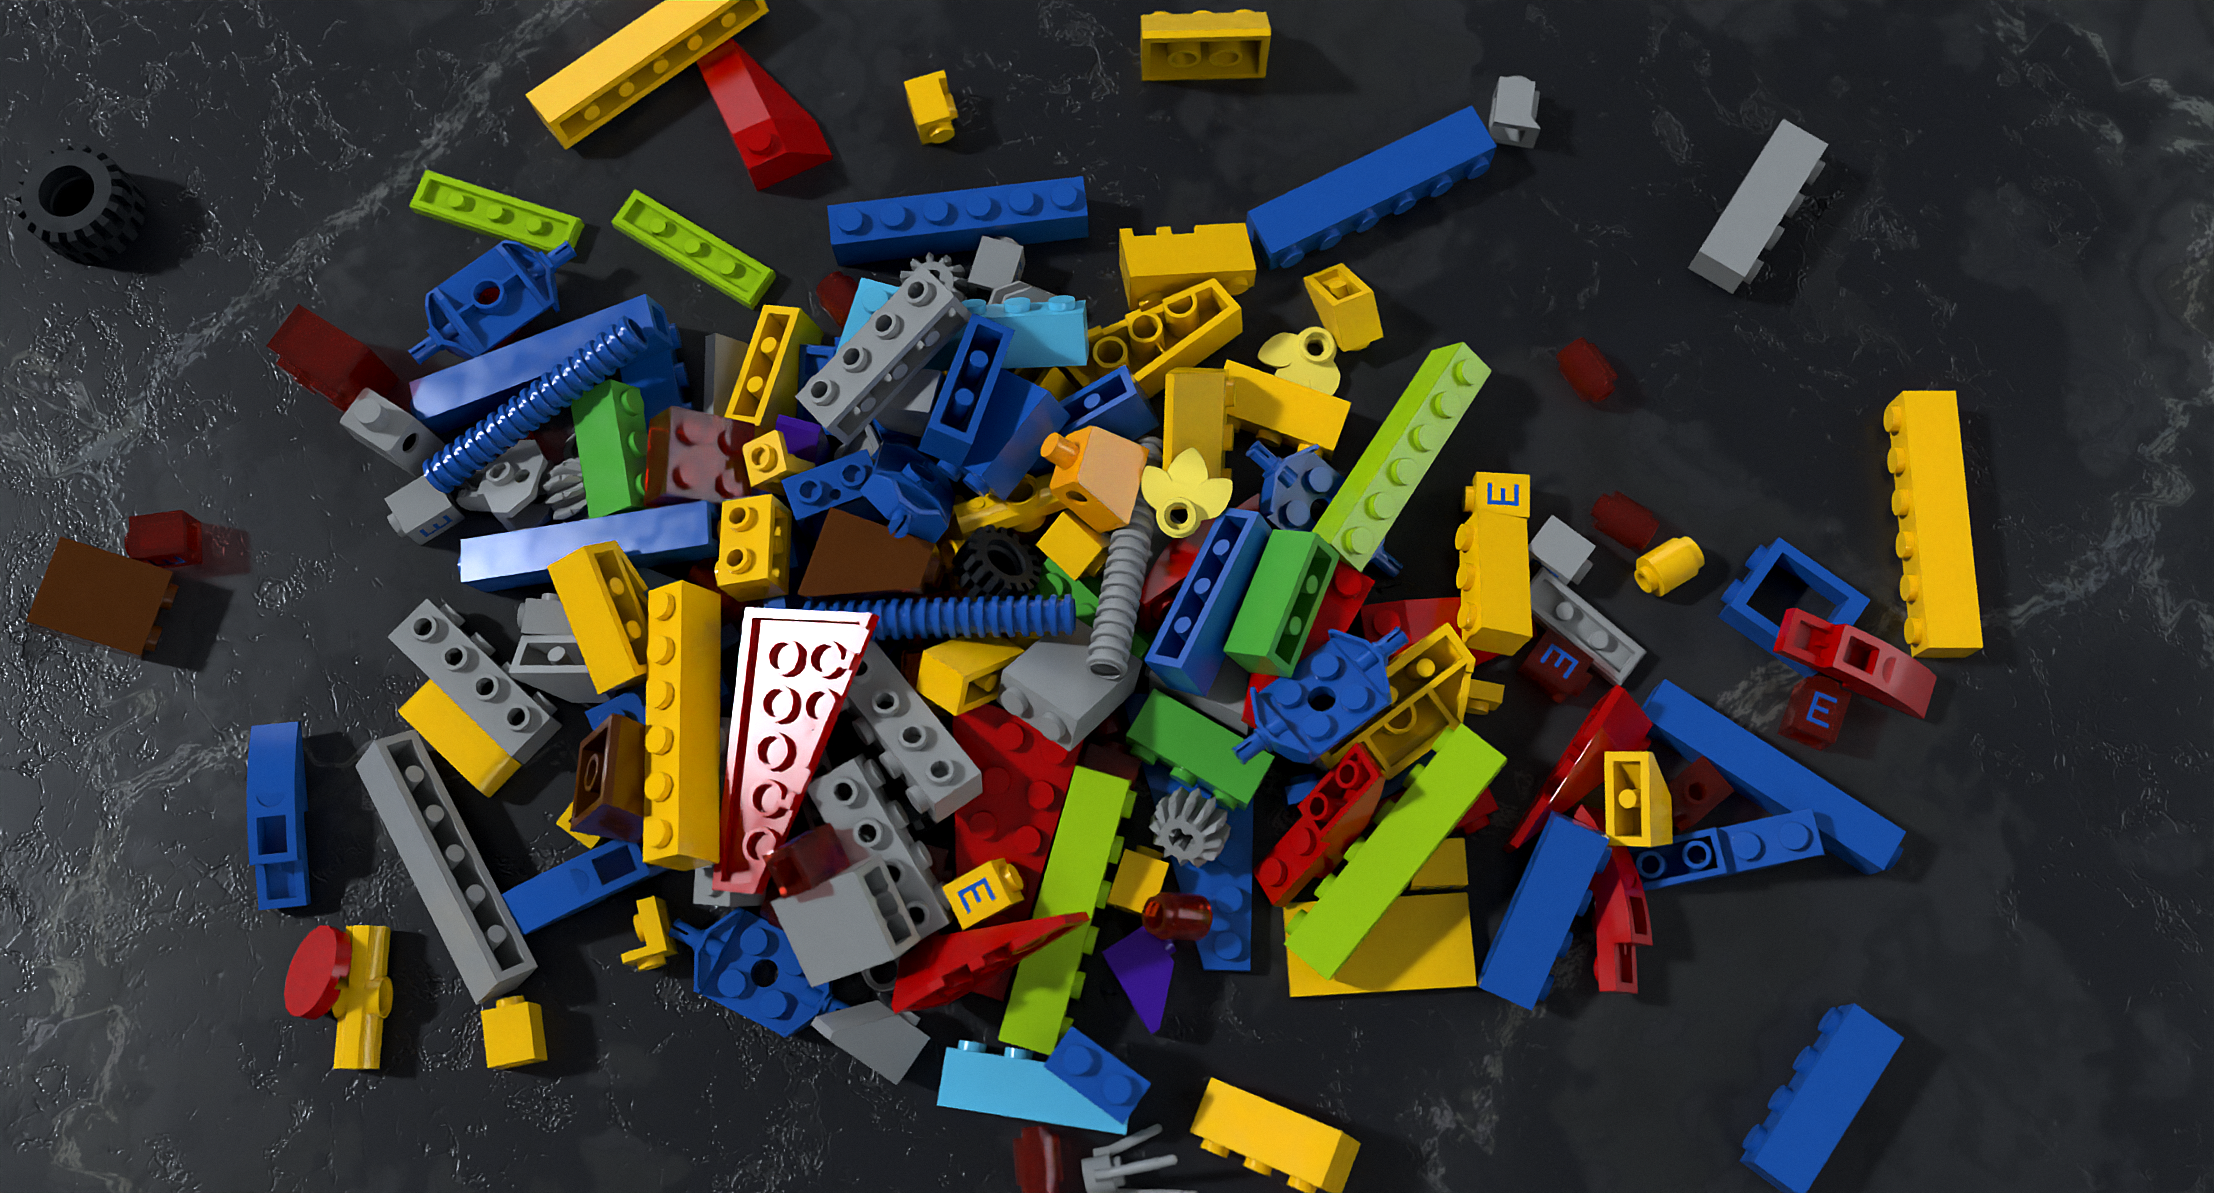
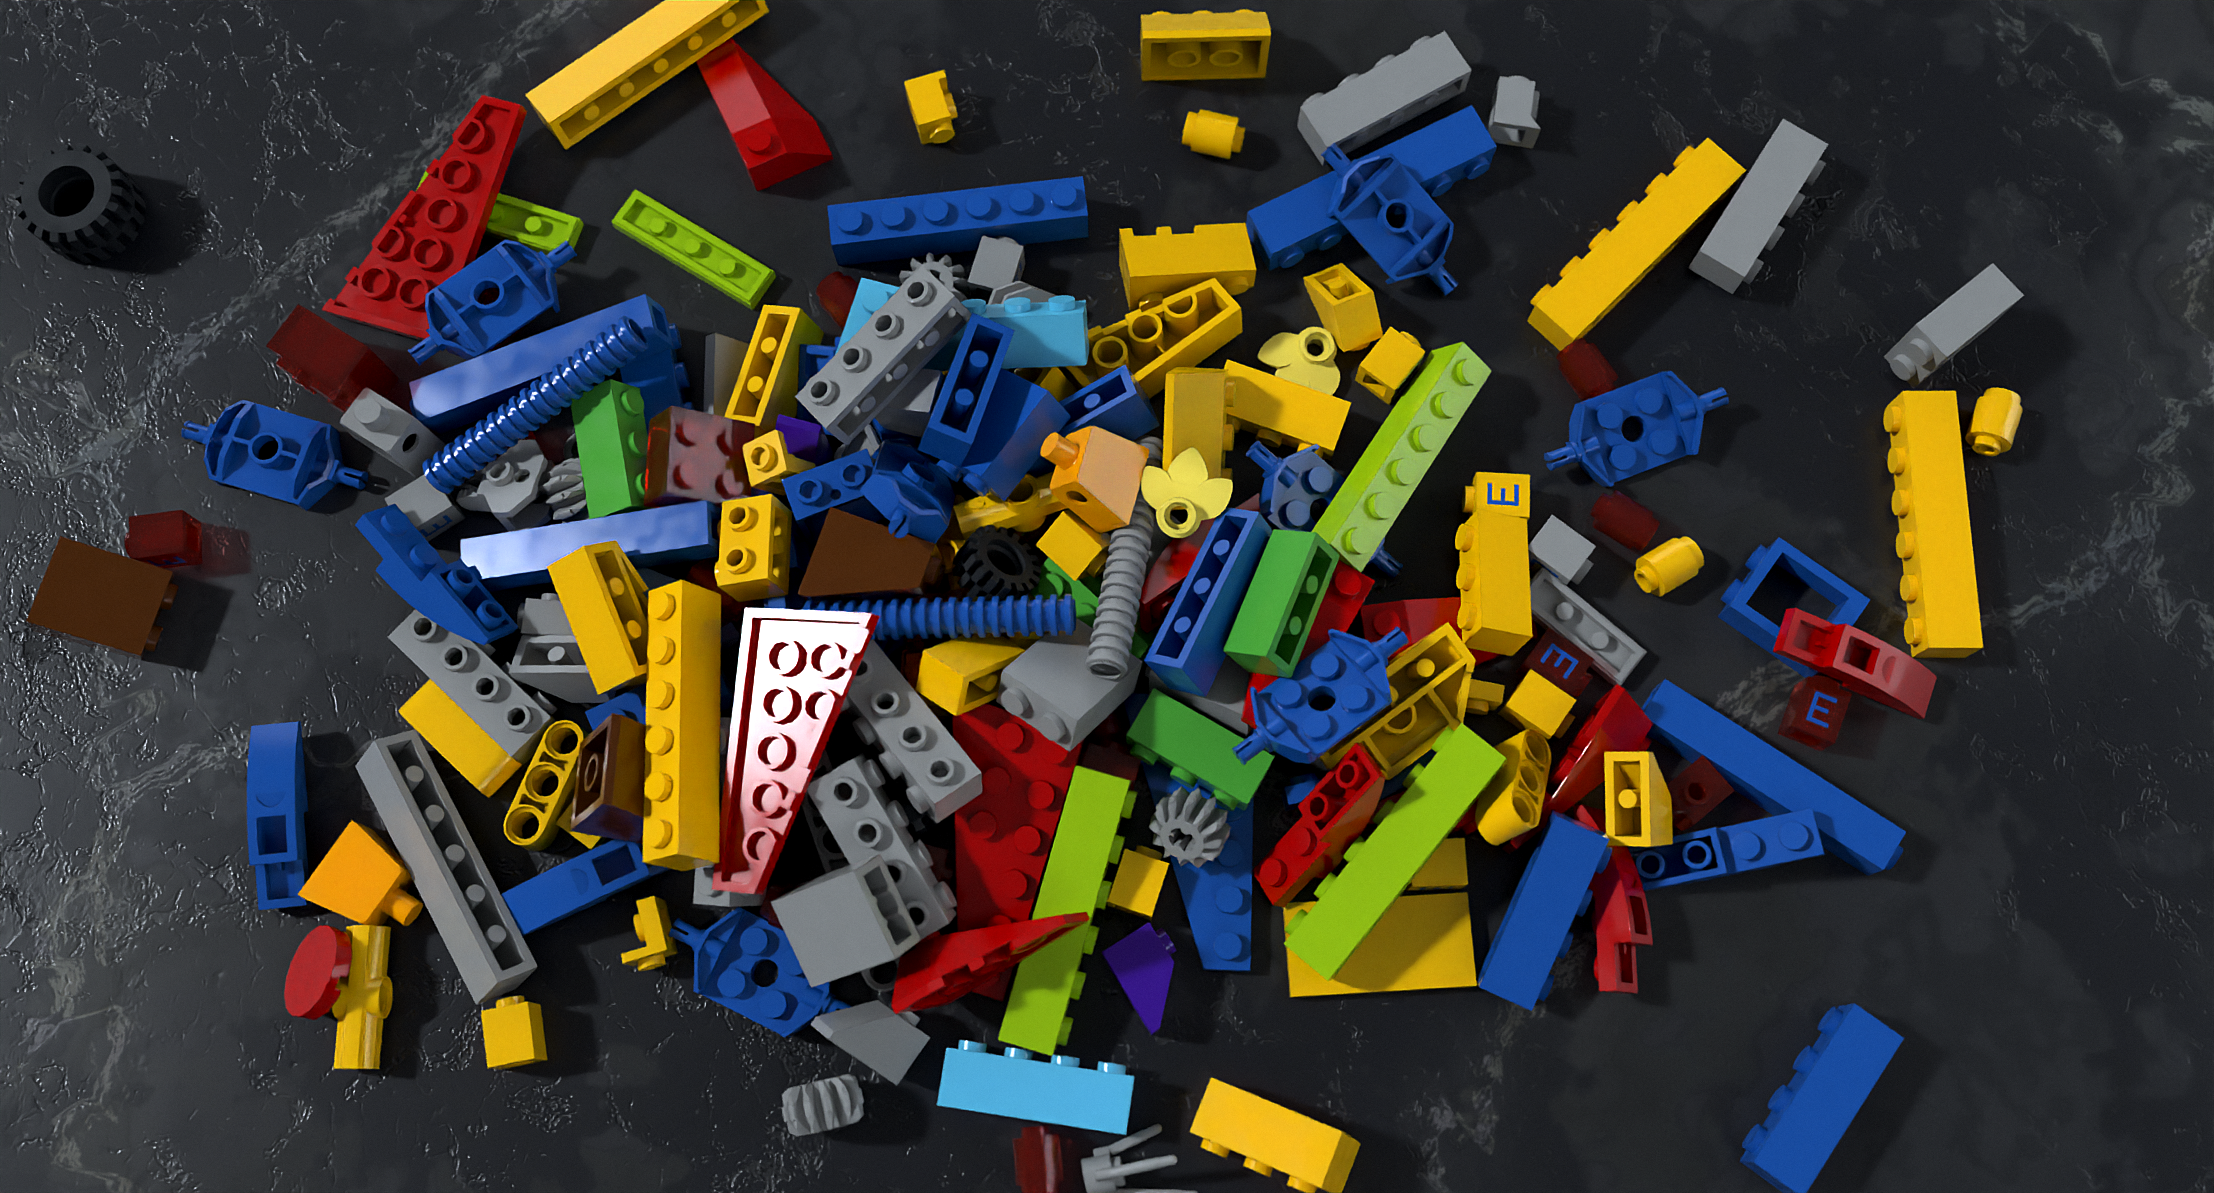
clear red brick [762,822,851,899] -> none
yellow brick [942,858,1025,930] -> none
blue brick [1043,1026,1151,1125] -> none
clear red brick [1142,892,1213,941] -> none
none -> blue plate [181,400,368,511]
none -> light orange torso [298,820,423,926]
none -> red wing [321,95,527,341]
none -> blue slope [355,504,518,645]
none -> yellow beam [503,720,590,851]
none -> light grey gear [781,1074,864,1136]
none -> yellow brick [1182,109,1245,159]
none -> light grey brick [1297,31,1472,166]
none -> blue plate [1321,142,1458,295]
none -> yellow brick [1355,326,1426,405]
none -> yellow beam [1475,728,1552,846]
none -> yellow brick [1498,669,1577,741]
none -> yellow brick [1527,137,1746,355]
none -> blue plate [1544,371,1729,487]
none -> light grey brick [1884,263,2024,388]
none -> yellow brick [1965,388,2023,456]

